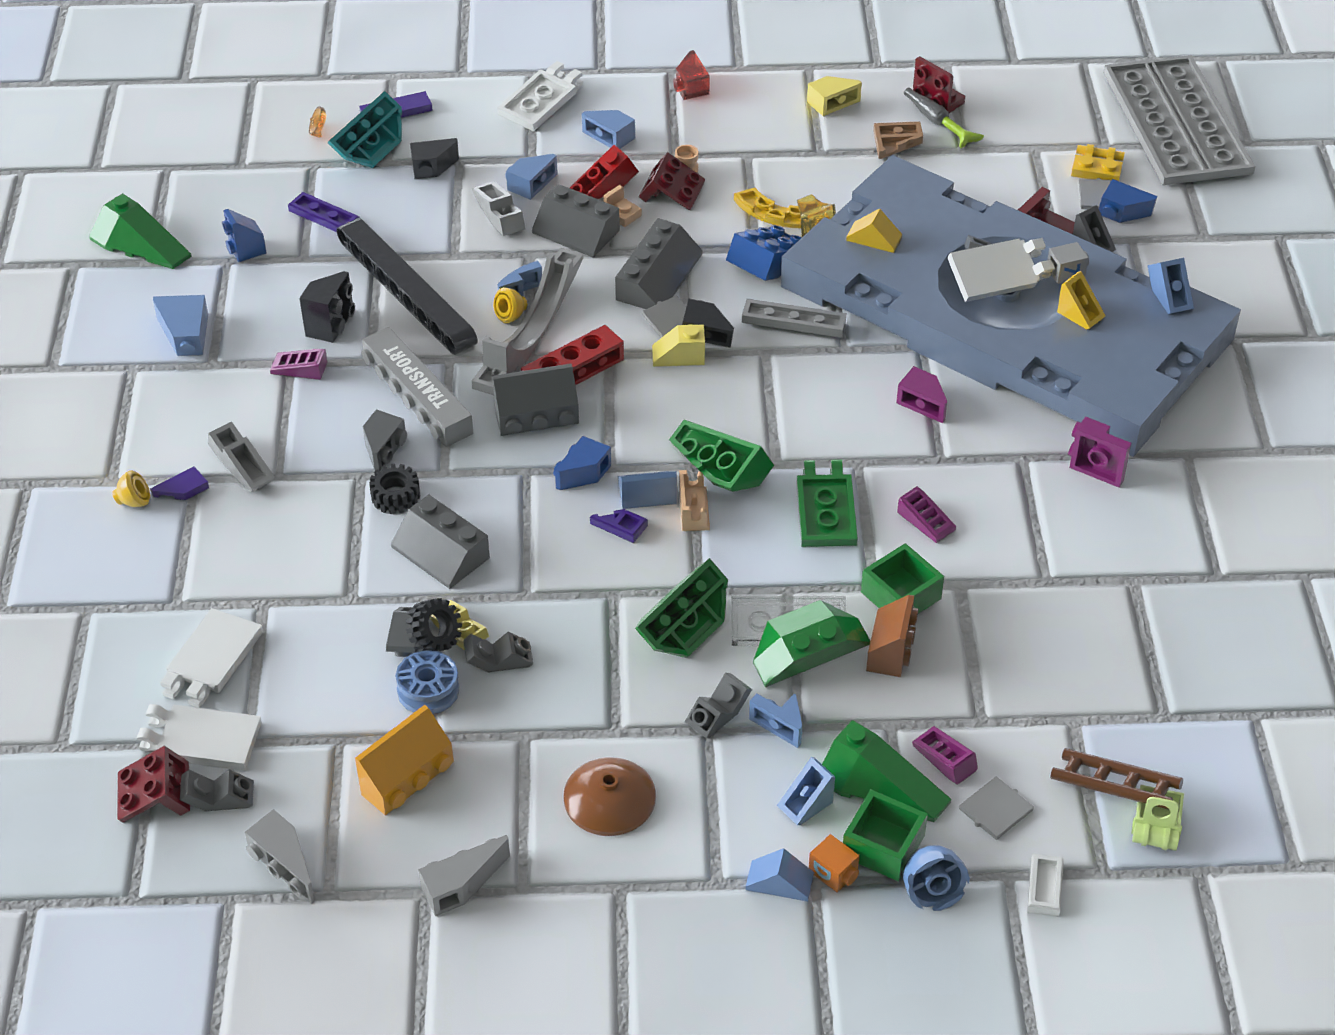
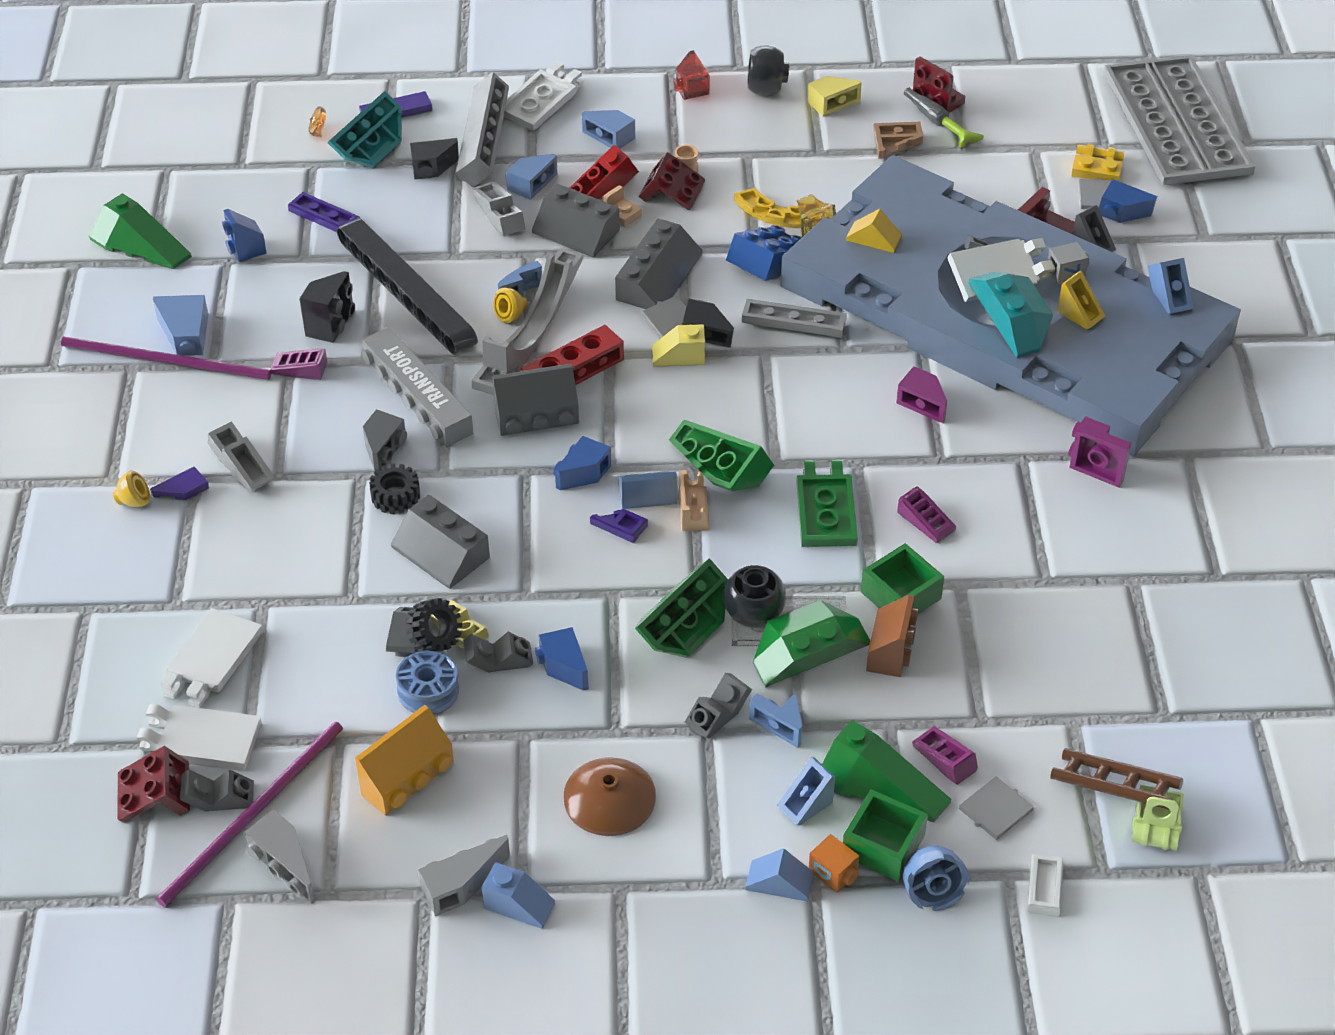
none -> magenta piece [61,336,271,380]
none -> magenta piece [156,721,343,907]
none -> light grey brick [456,72,509,187]
none -> medium blue slope [482,862,555,929]
none -> blue slope [535,627,589,690]
none -> black wheel [723,565,786,628]
none -> black wheel [747,45,789,96]
none -> teal wedge [968,272,1053,358]

